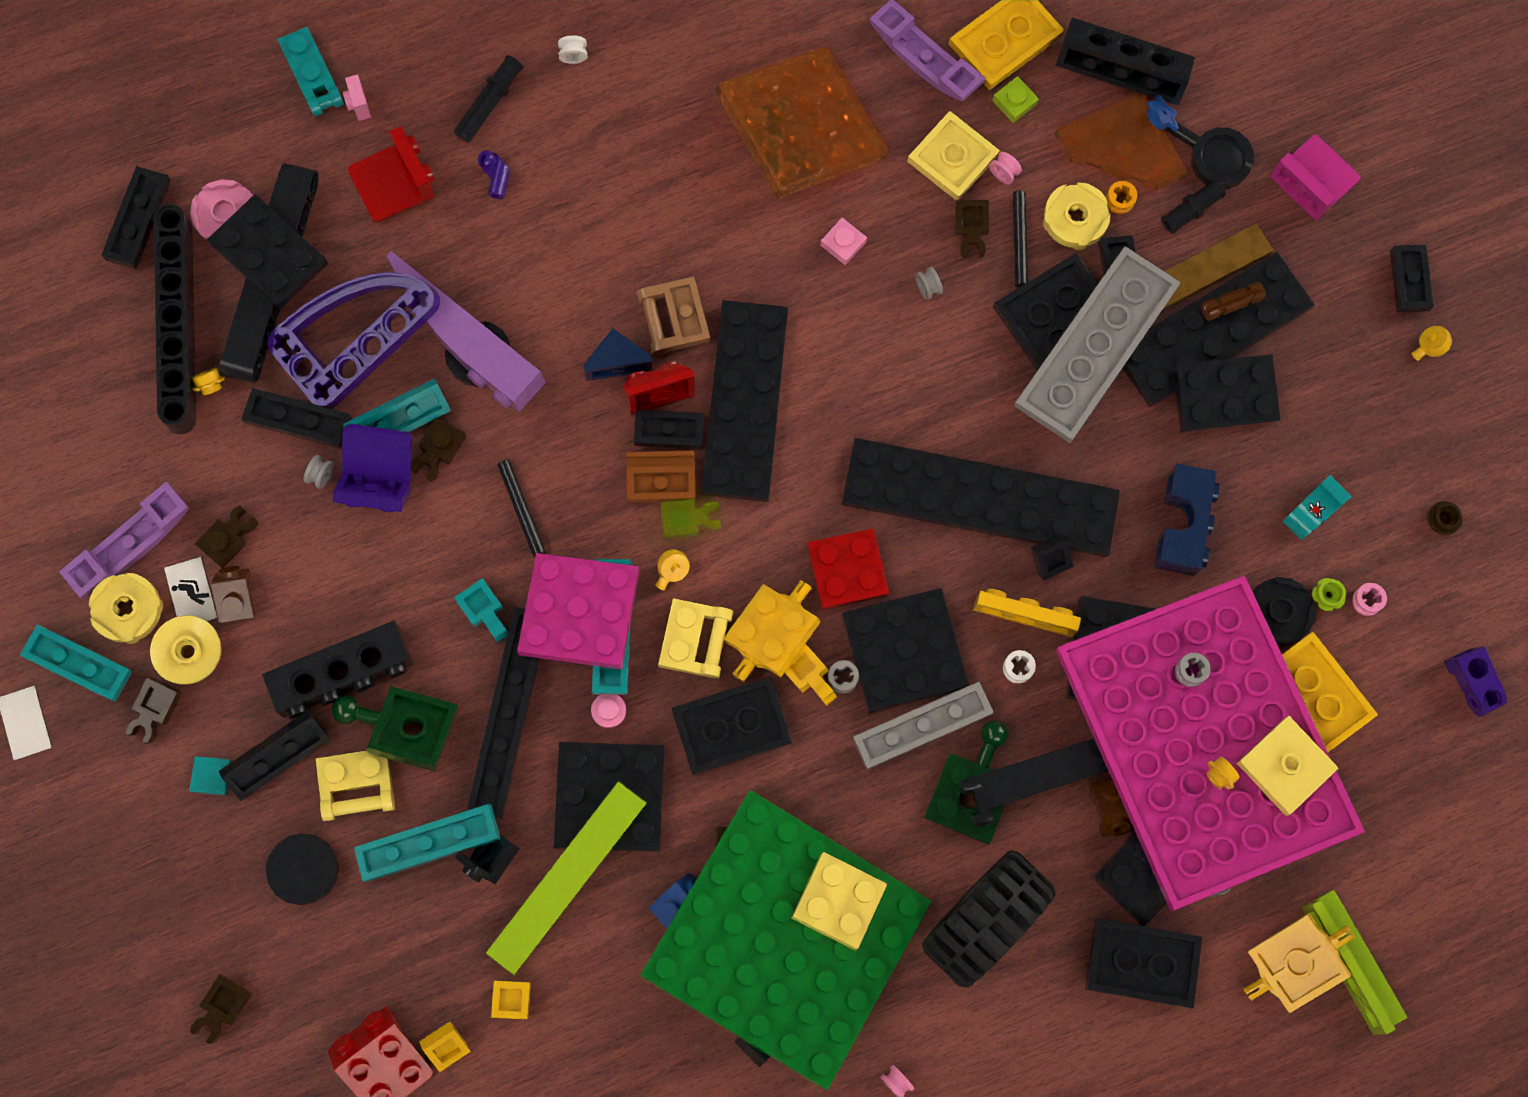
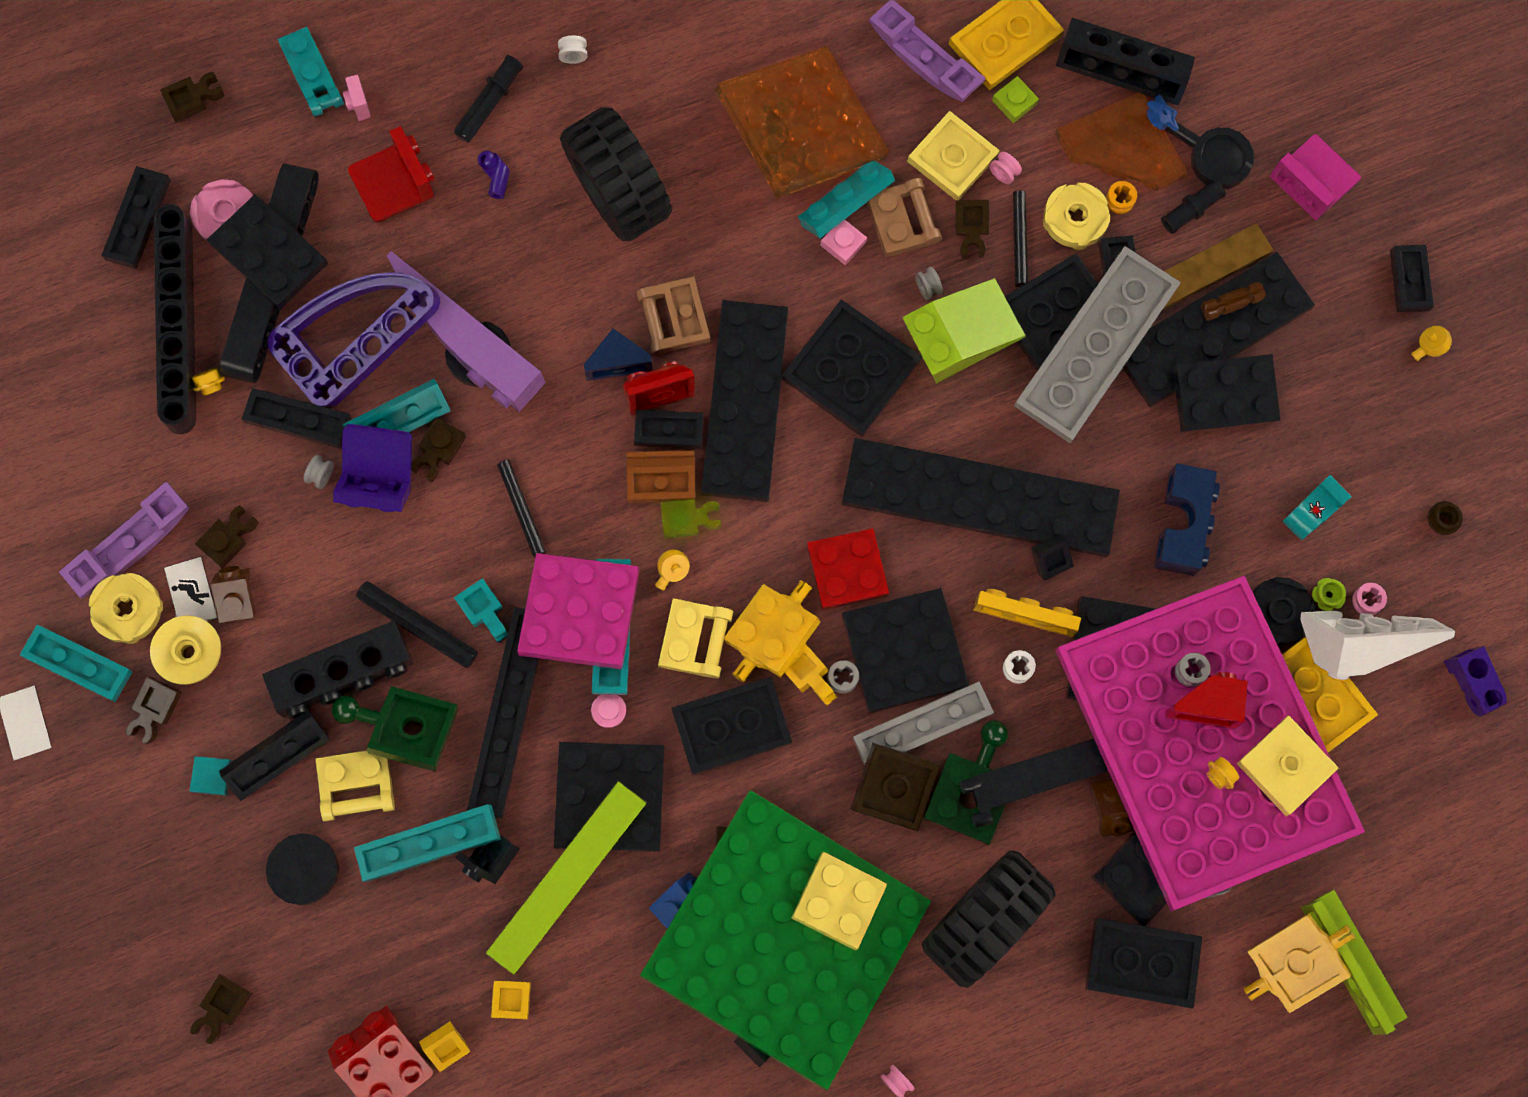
none -> dark brown plate [160,72,225,122]
none -> black axle [356,581,478,668]
none -> black tyre [560,107,672,241]
none -> black plate [781,299,922,437]
none -> teal plate [798,159,895,238]
none -> dark brown plate [850,742,940,831]
none -> medium nougat plate [867,178,942,258]
none -> lime slope [902,278,1026,384]
none -> red slope [1165,672,1248,729]
none -> white wedge [1300,611,1455,680]

